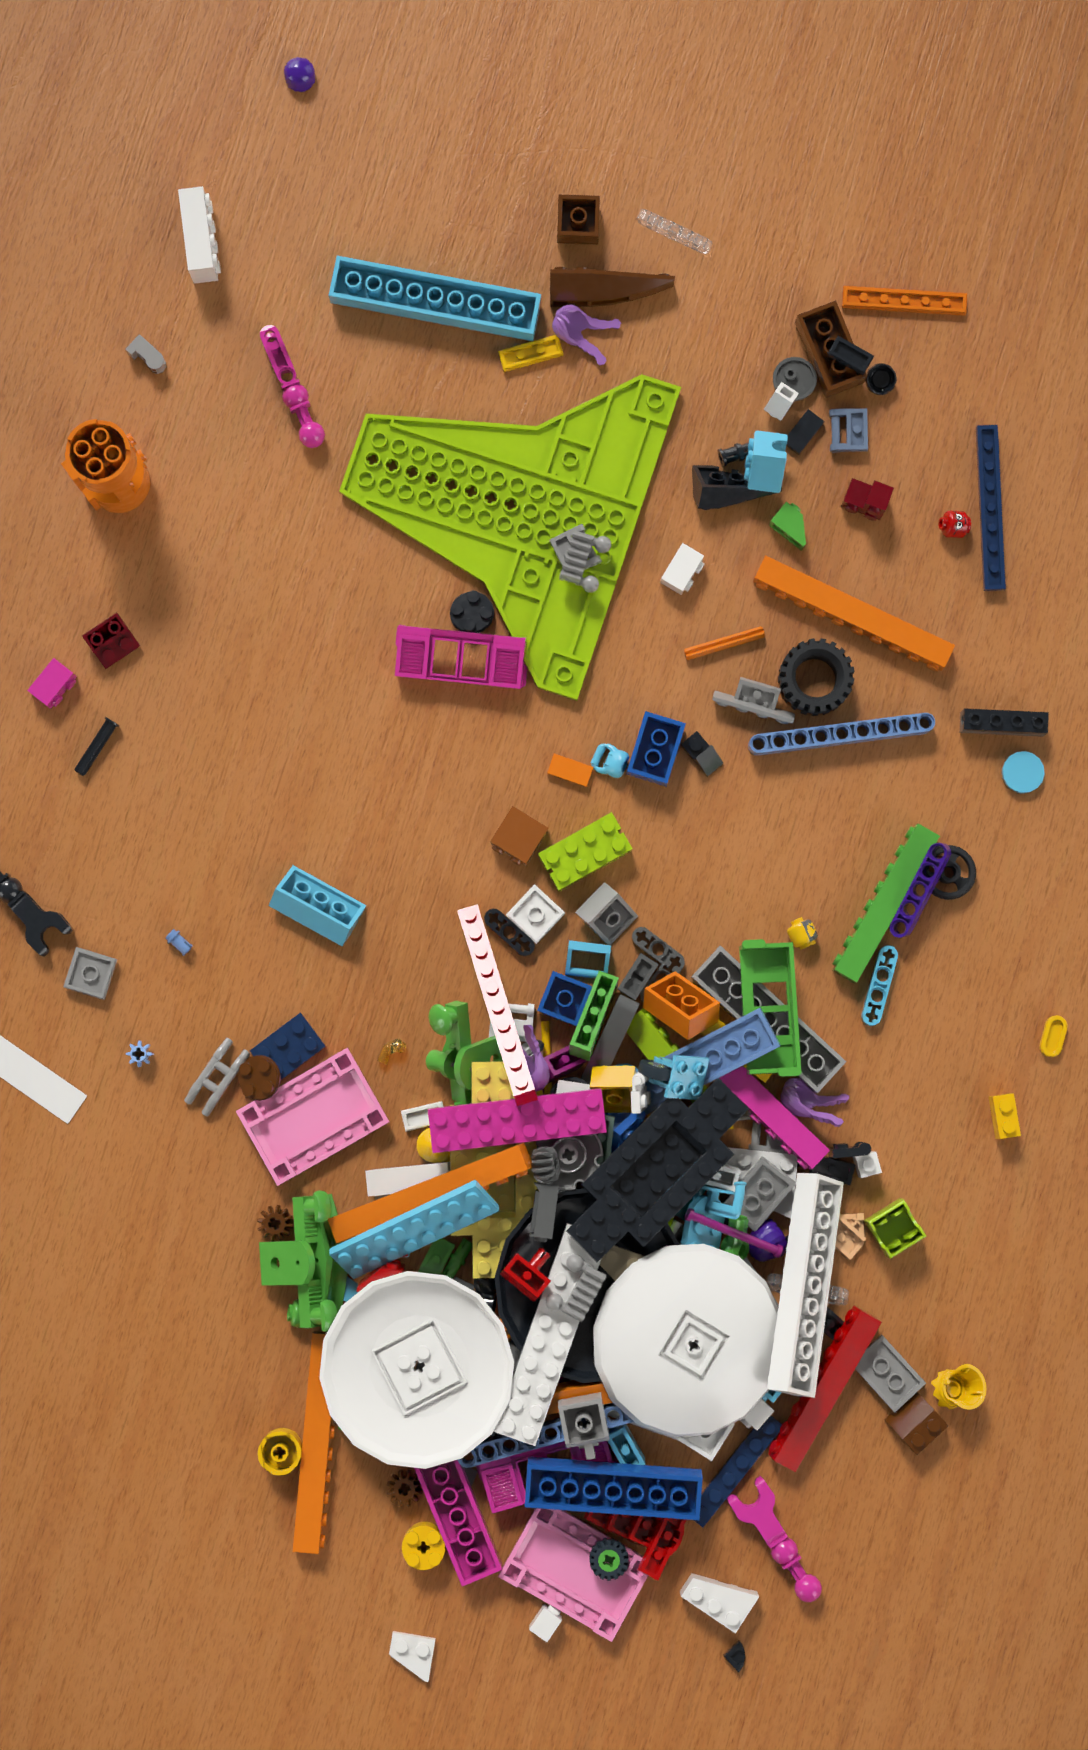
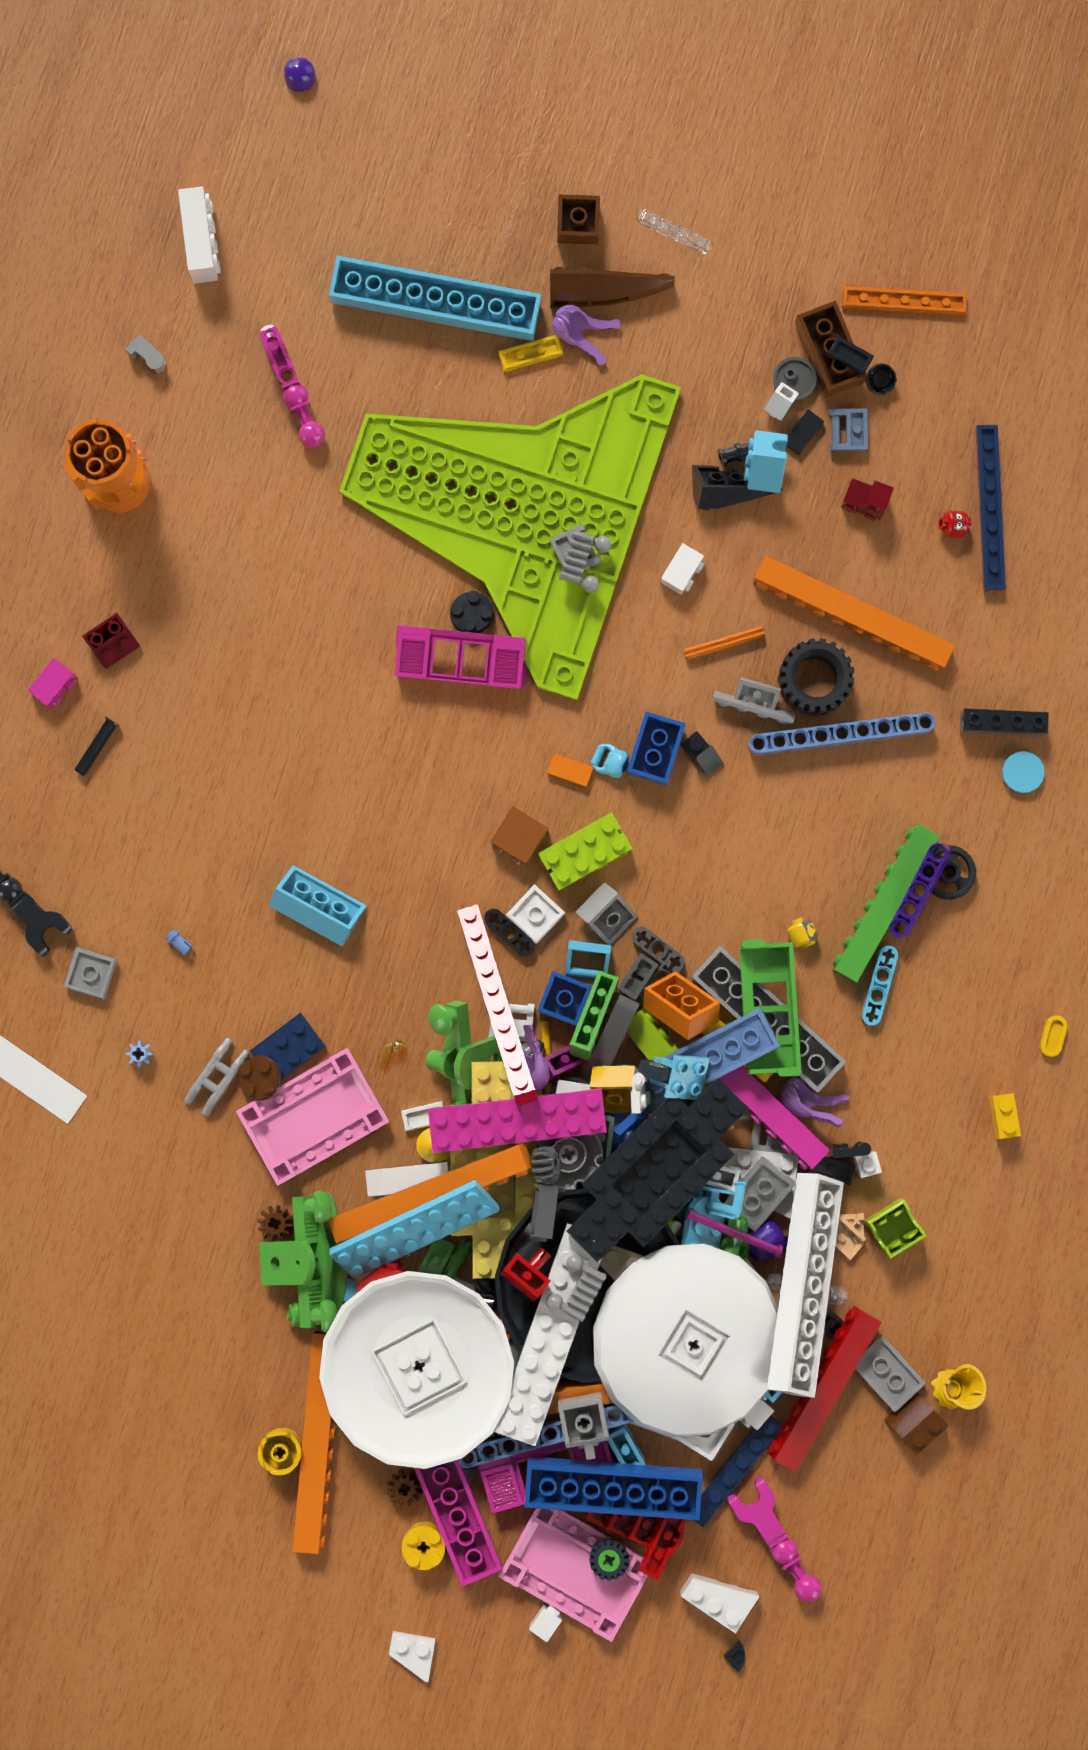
bright green slope [769,502,806,551] -> none

